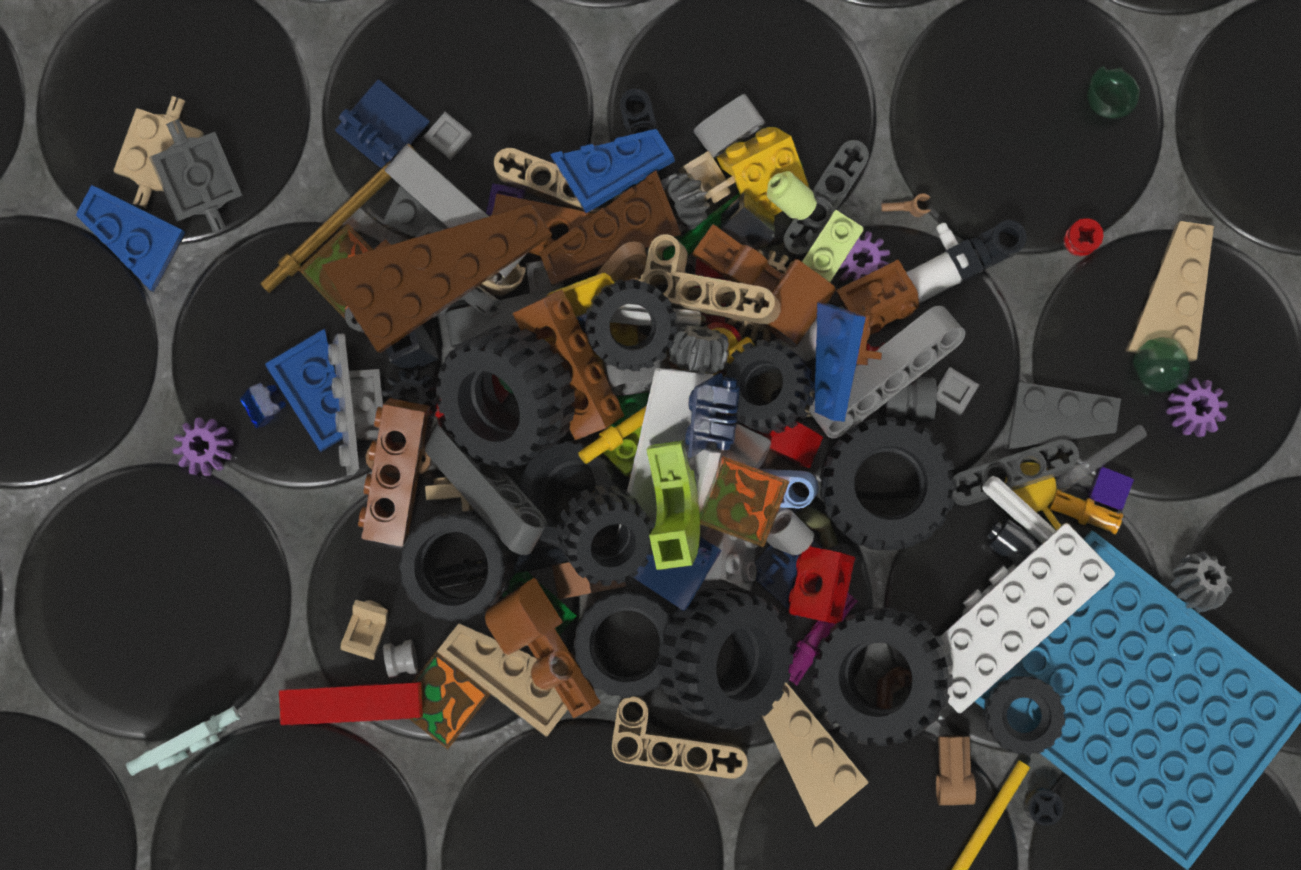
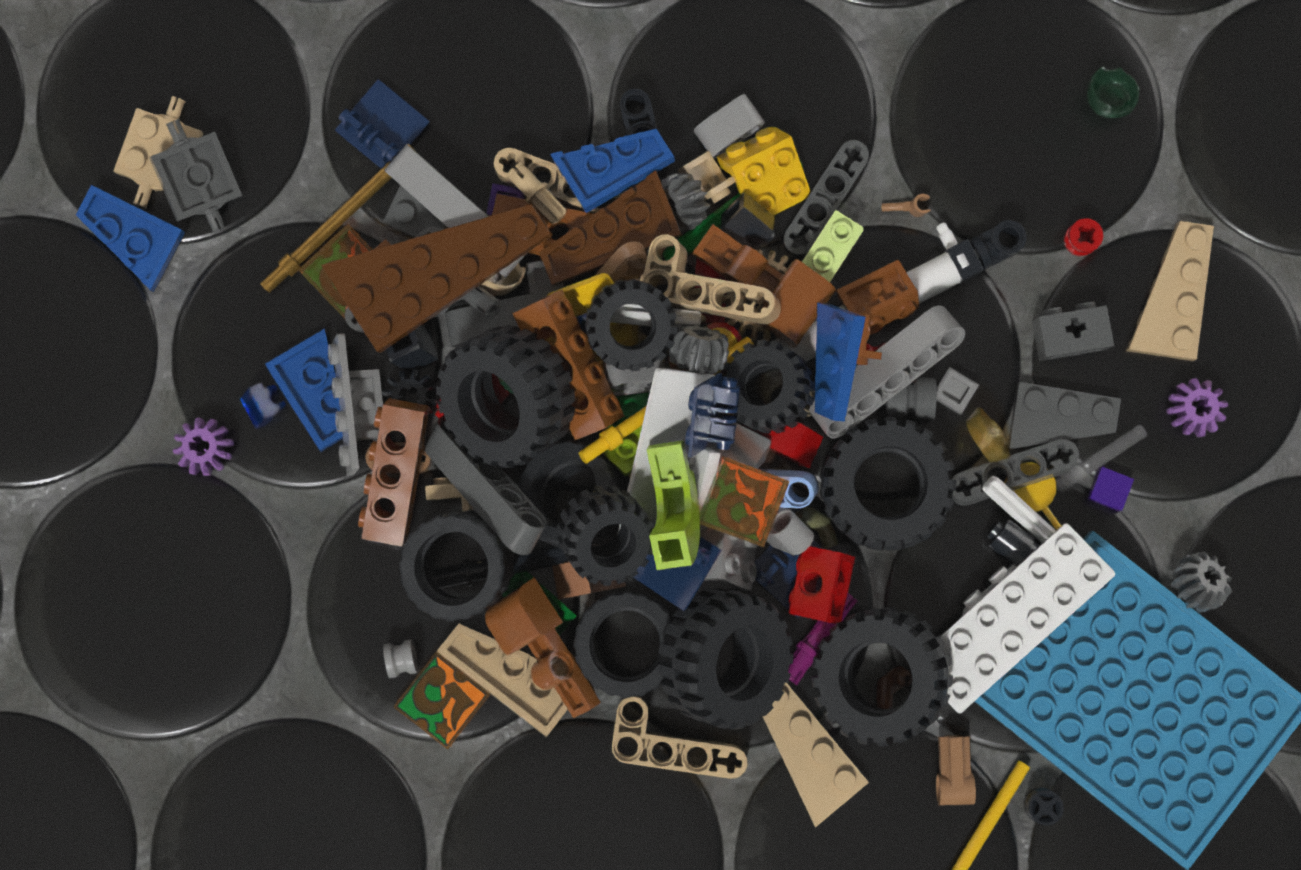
light aqua plate [126,706,240,776] -> none
red slope [279,682,423,725] -> none
tan bracket [341,600,388,660] -> none
light grey tile [423,112,472,161] -> none
yellowish green brick [767,171,817,220] -> none
medium lavender gear [838,232,890,283] -> none
black tyre [983,676,1066,755] -> none
light orange pin [1049,489,1123,534] -> none
clear green hair [1134,337,1190,393] -> none
none -> tan axle [507,162,567,224]
none -> clear yellow hat [966,407,1011,463]
none -> dark grey brick [1032,302,1114,361]

